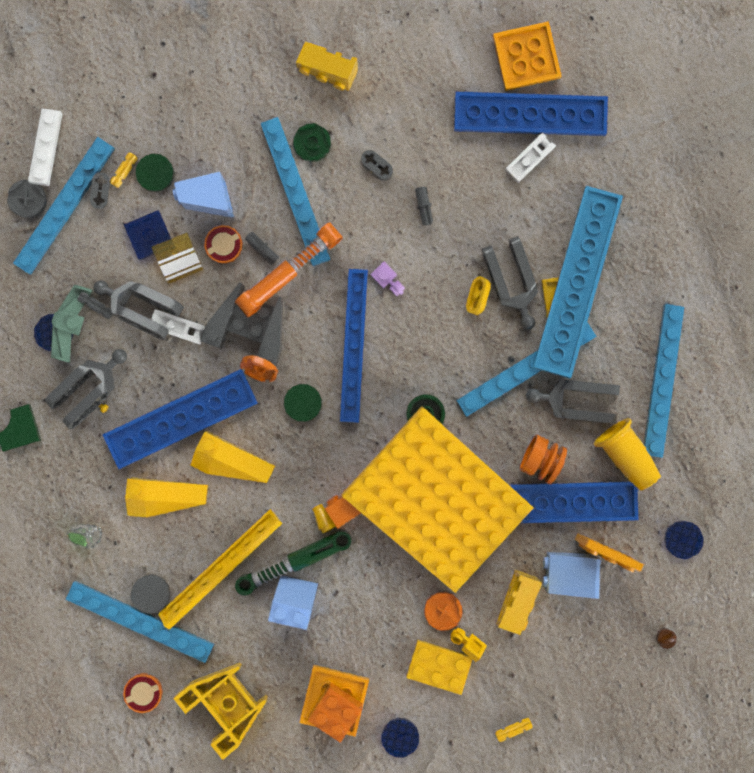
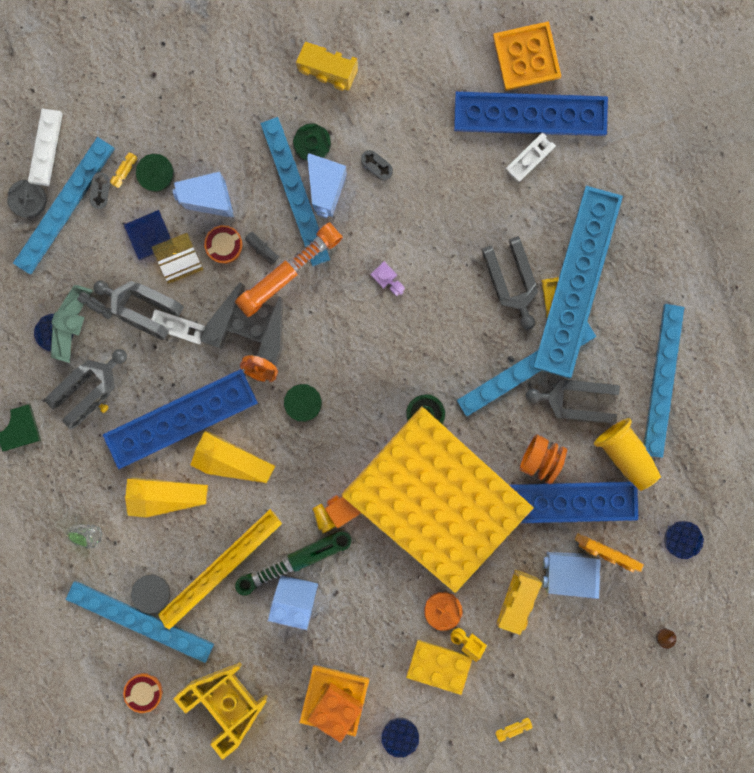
blue plate [340,269,368,423] -> none
dark grey axle [415,187,433,226] -> none
yellow plate [466,276,491,315] -> none
none -> light blue slope [307,154,347,218]

